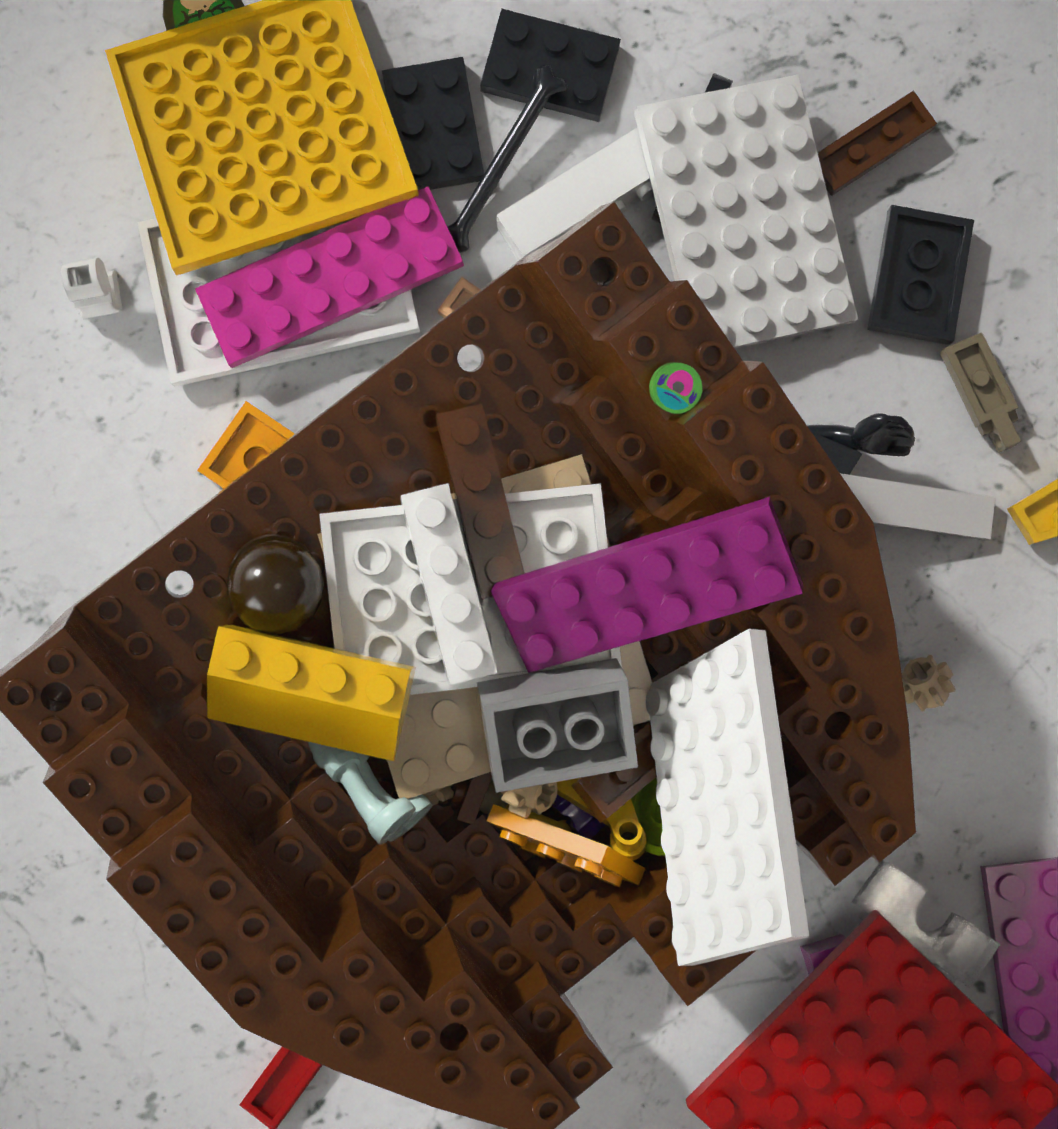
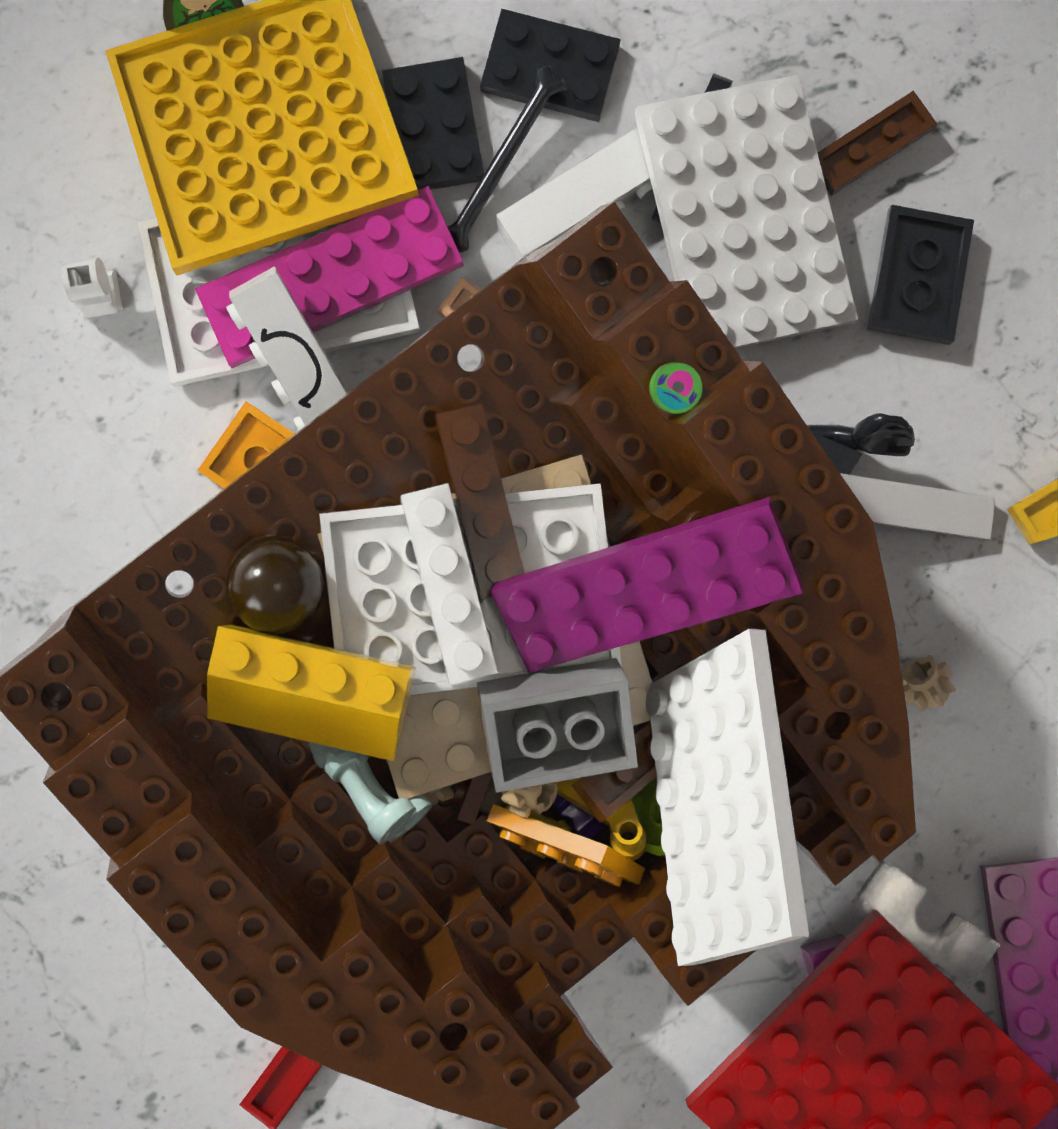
dark tan hinge [940,333,1021,453] -> none
none -> white brick [226,266,348,430]

